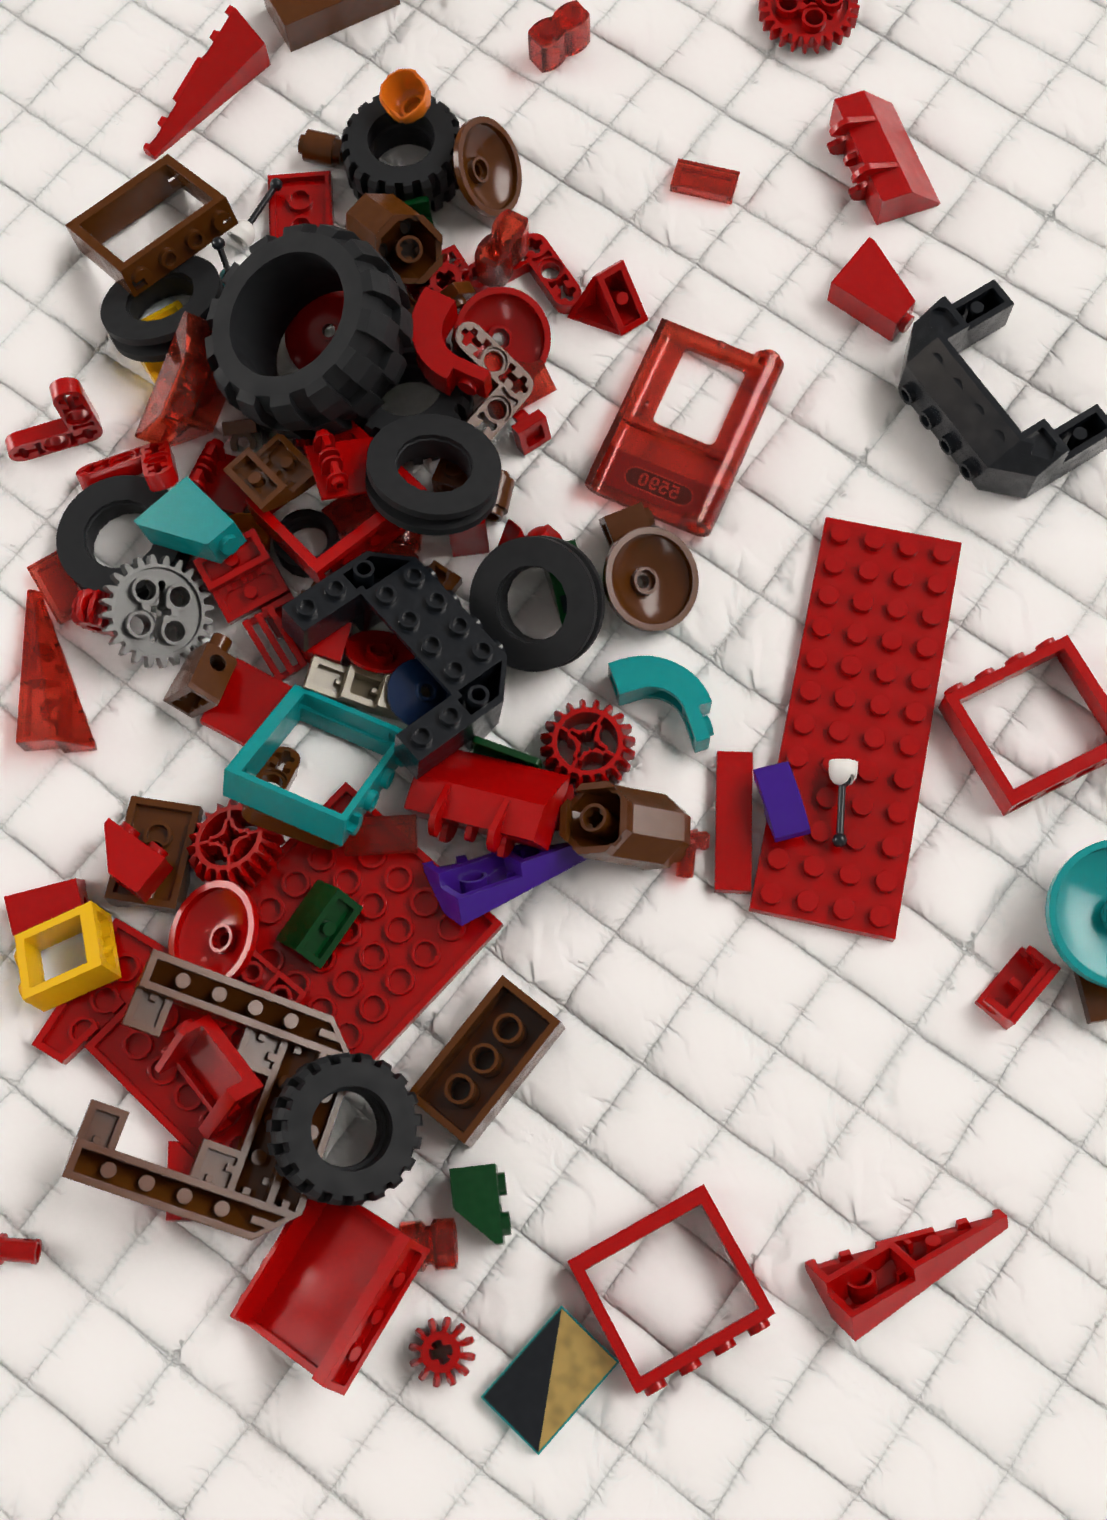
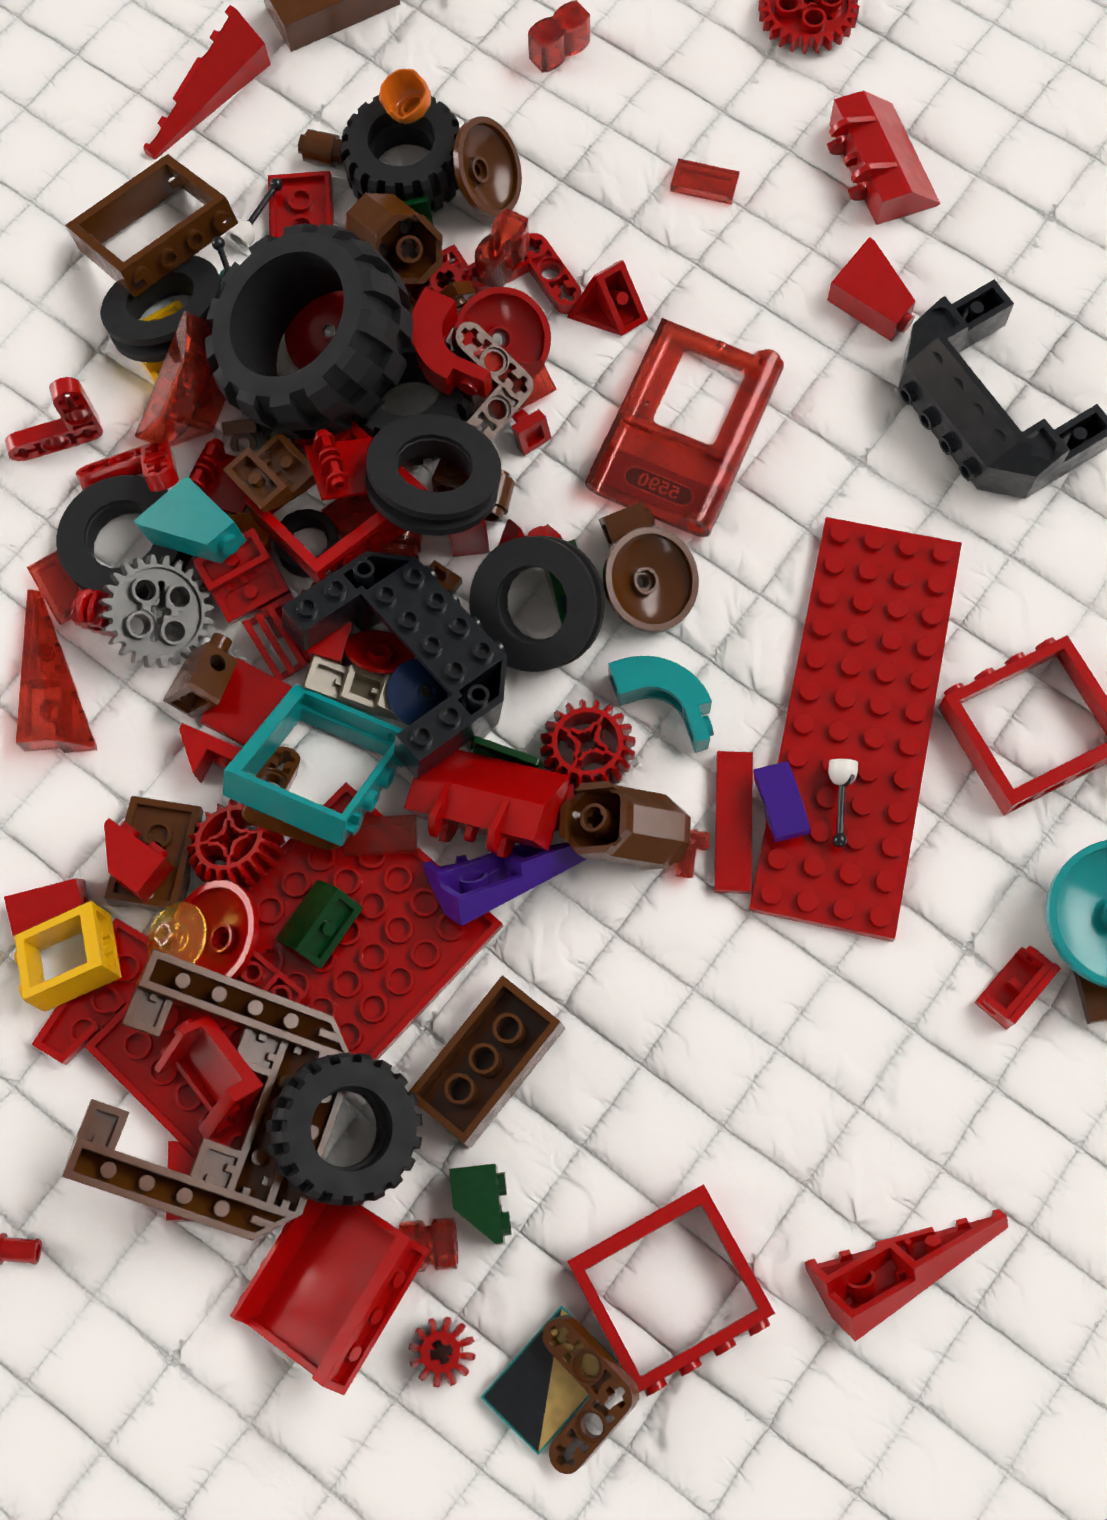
none -> clear yellow dish [147,902,207,964]
none -> red slope [179,723,242,783]
none -> reddish brown beam [542,1315,639,1474]

